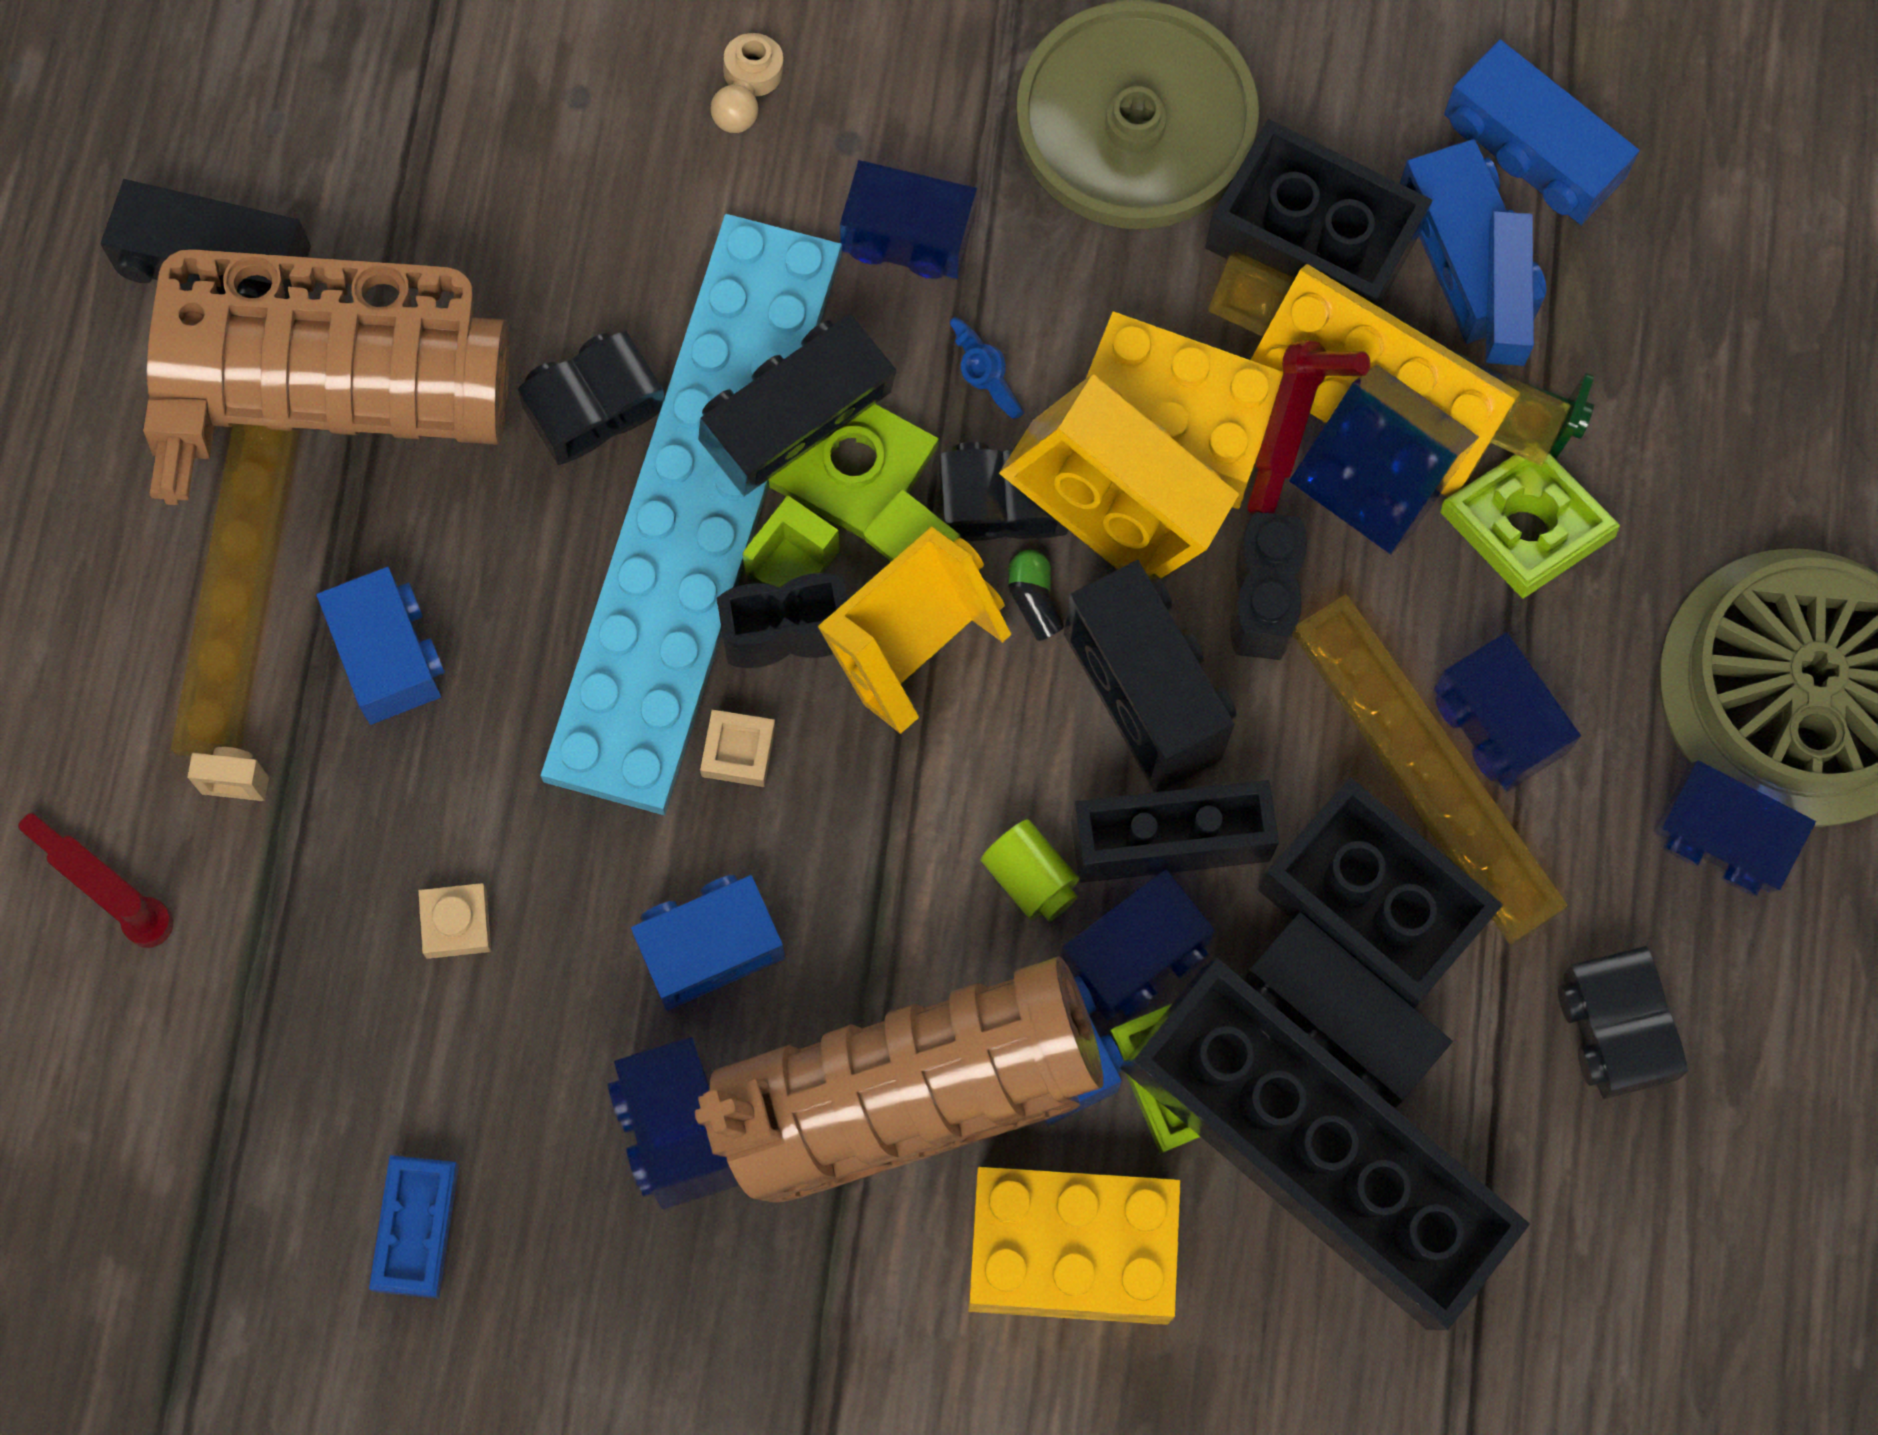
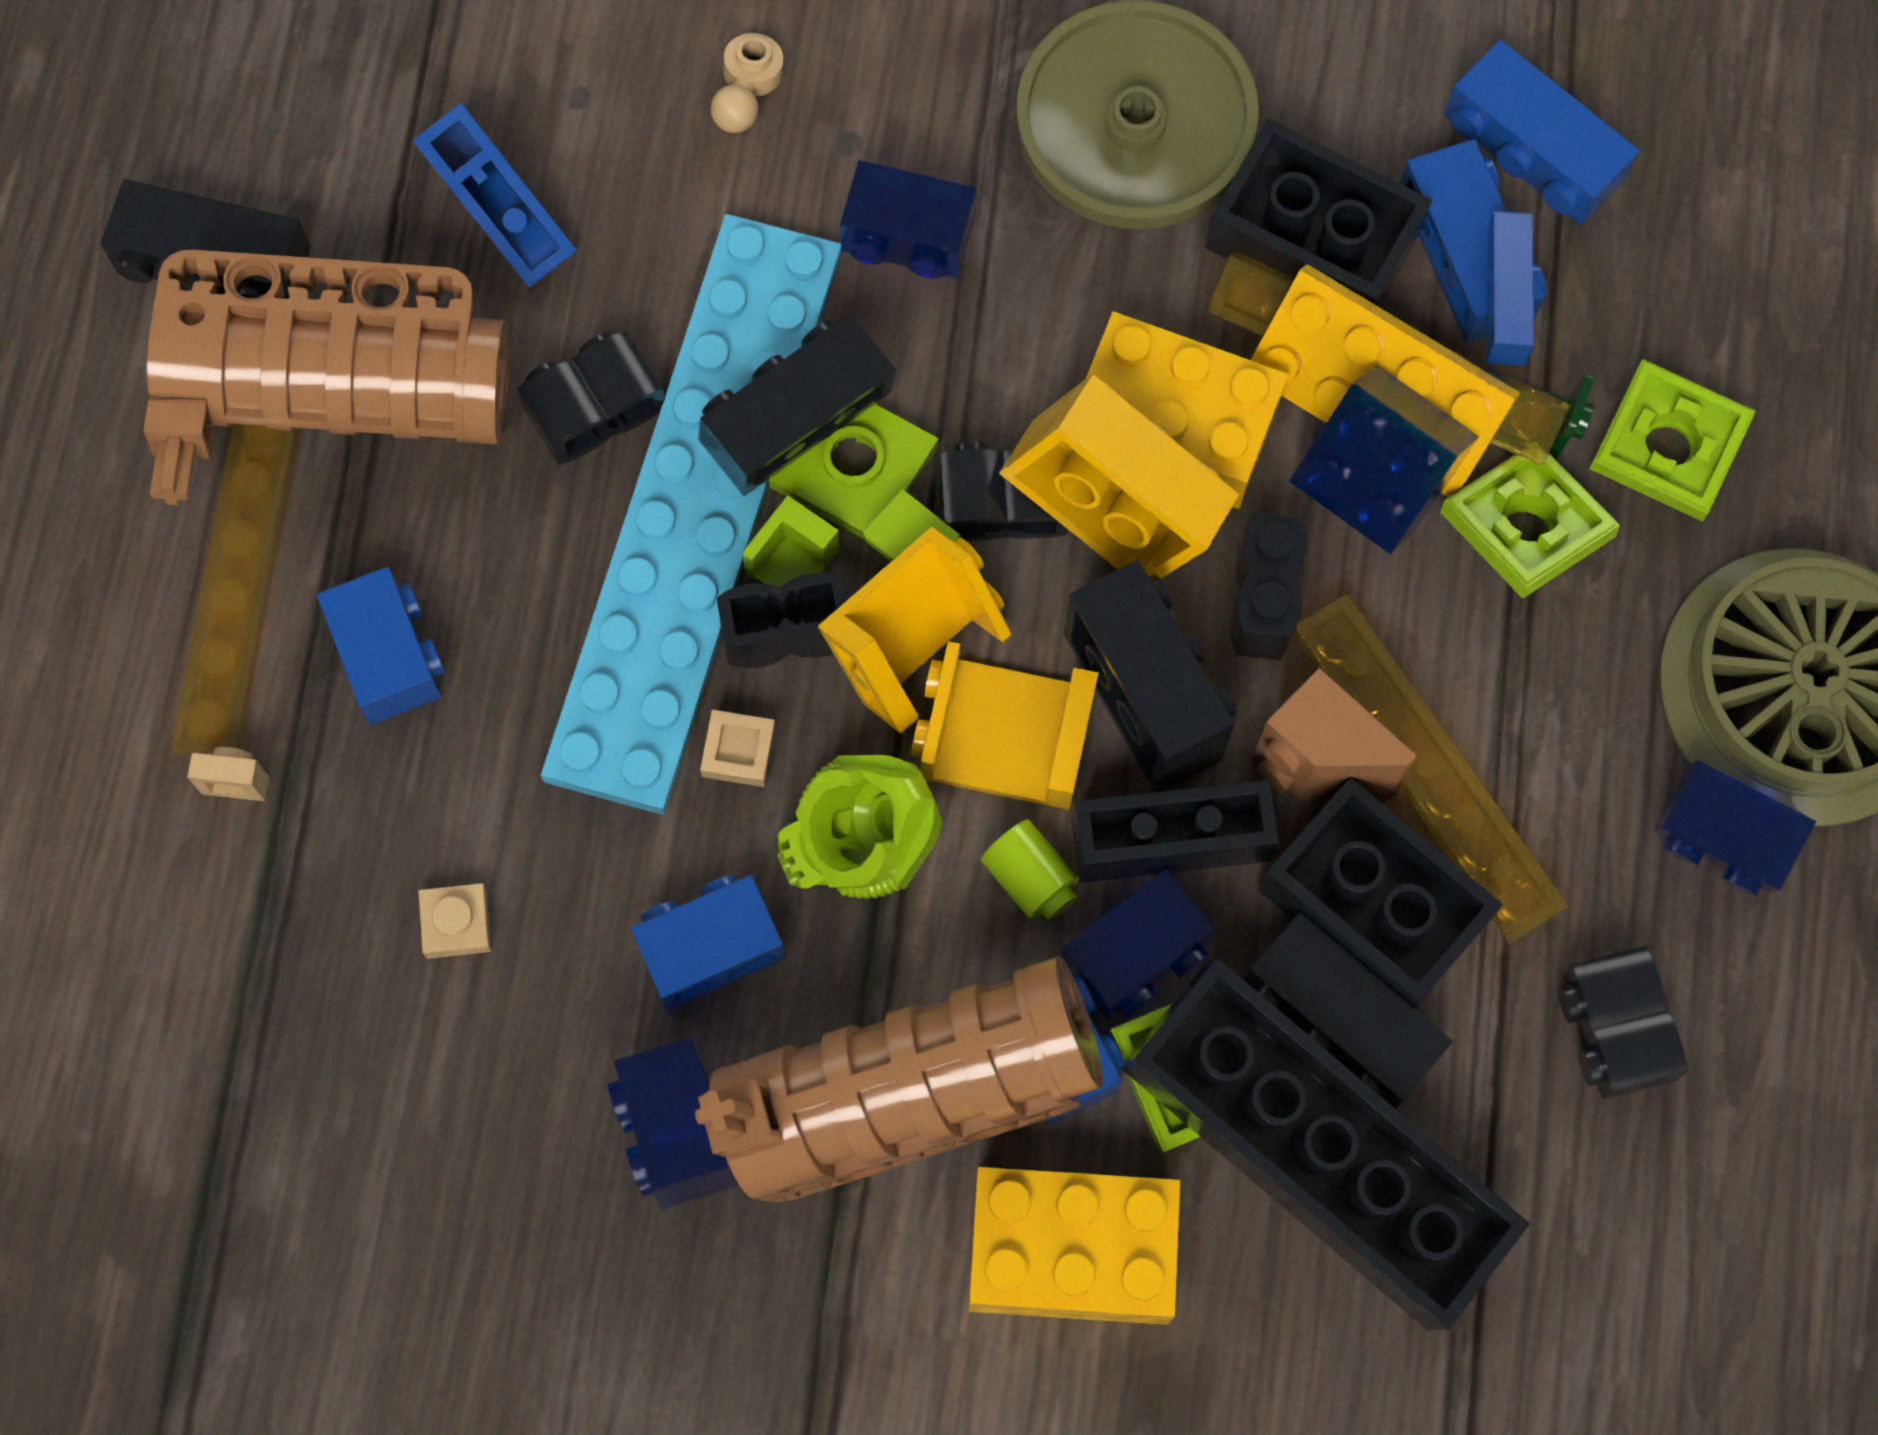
dark red piece [18,813,173,948] -> none
blue plate [369,1155,459,1299] -> none
blue piece [950,317,1025,419] -> none
arm [1008,549,1065,641] -> none
dark red piece [1248,341,1371,515] -> none
clear blue brick [1434,632,1581,792] -> none
none -> blue slope [412,103,577,288]
none -> lime helmet [777,755,943,899]
none -> yellow panel [911,641,1099,810]
none -> medium nougat slope [1252,668,1417,801]
none -> lime piece [1589,359,1756,522]

